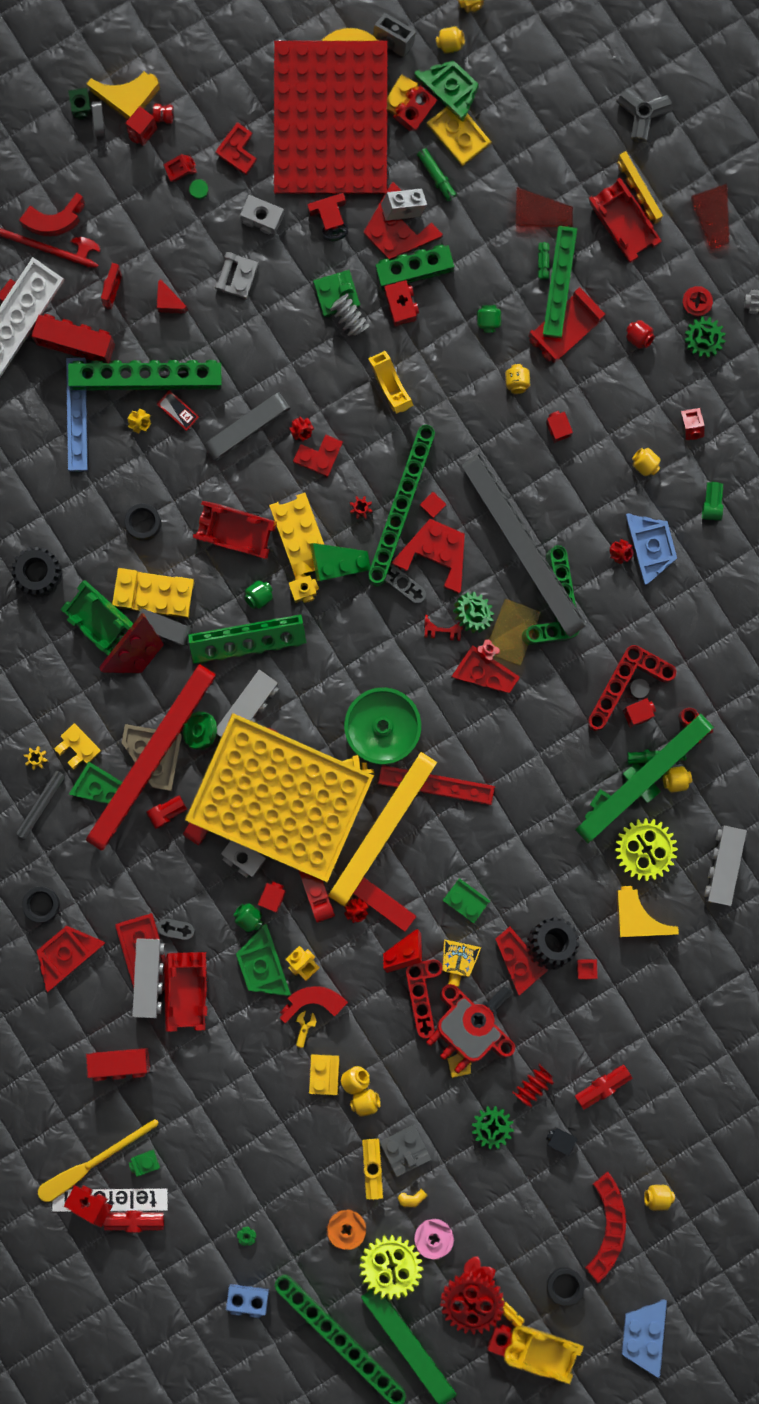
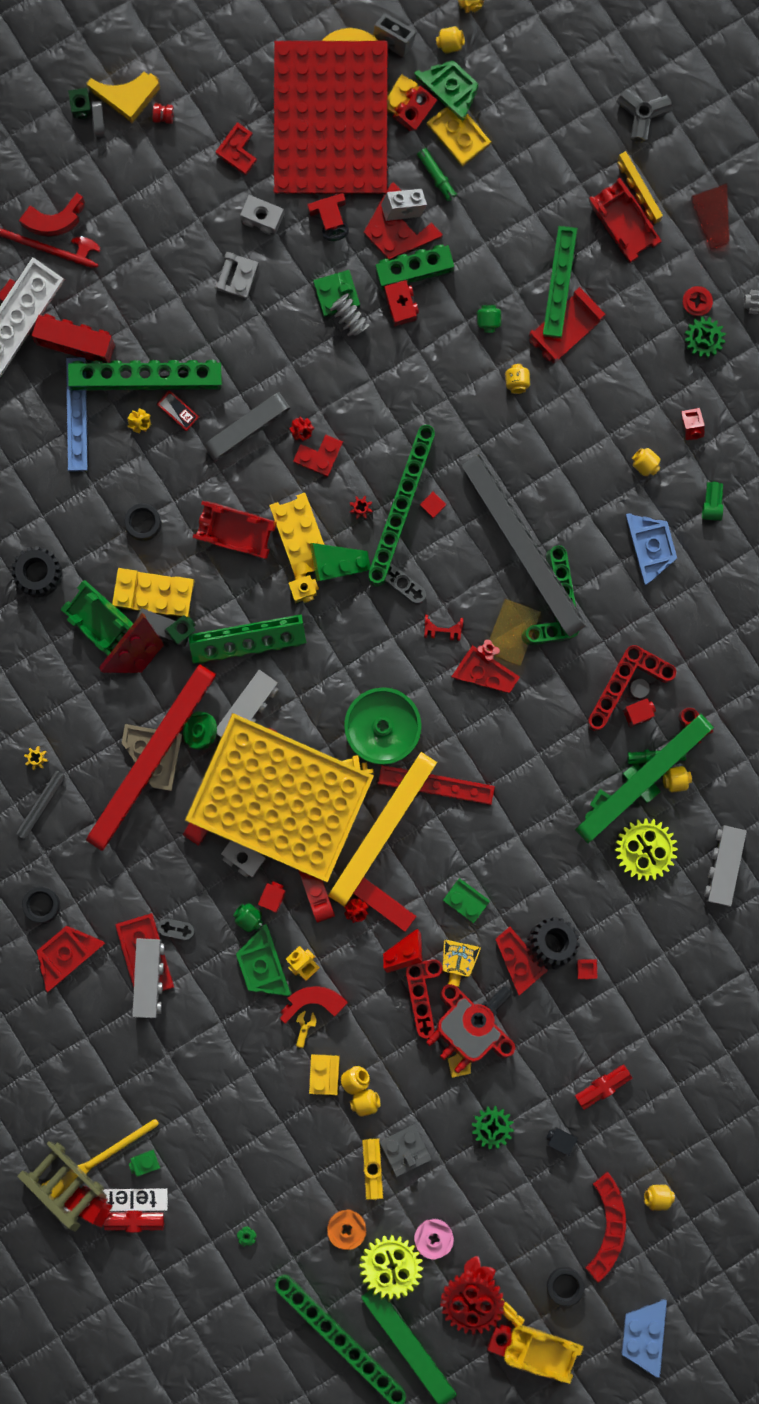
yellow plate [54,723,101,770] -> none
green wing [69,762,122,804] -> none
red brick [86,1048,150,1081] -> none
red plate [101,263,122,309] -> none
red brick [125,106,157,146] -> none
red piece [146,795,188,829] -> none
red slope [157,279,188,313] -> none
red bracket [163,154,197,182] -> none
red piece [165,952,207,1031] -> none
green tile [189,179,209,200] -> none
medium blue brick [226,1284,269,1318] -> none
green head [244,580,273,609] -> none
yellow arch [368,351,414,414] -> none
red wing [391,519,465,594] -> none
yellow arm [398,1189,428,1207] -> none
green gear [453,592,494,633] -> none
red piece [513,1064,554,1107] -> none
clear red wing [516,187,573,227] -> none
green axle [538,242,549,280] -> none
red brick [546,411,573,443] -> none
red gear [610,539,633,564] -> none
yellow arch [616,886,679,937] -> none
red head [626,320,655,349] -> none
none -> olive fence [17,1141,107,1231]
none -> dark green brick [165,615,196,645]

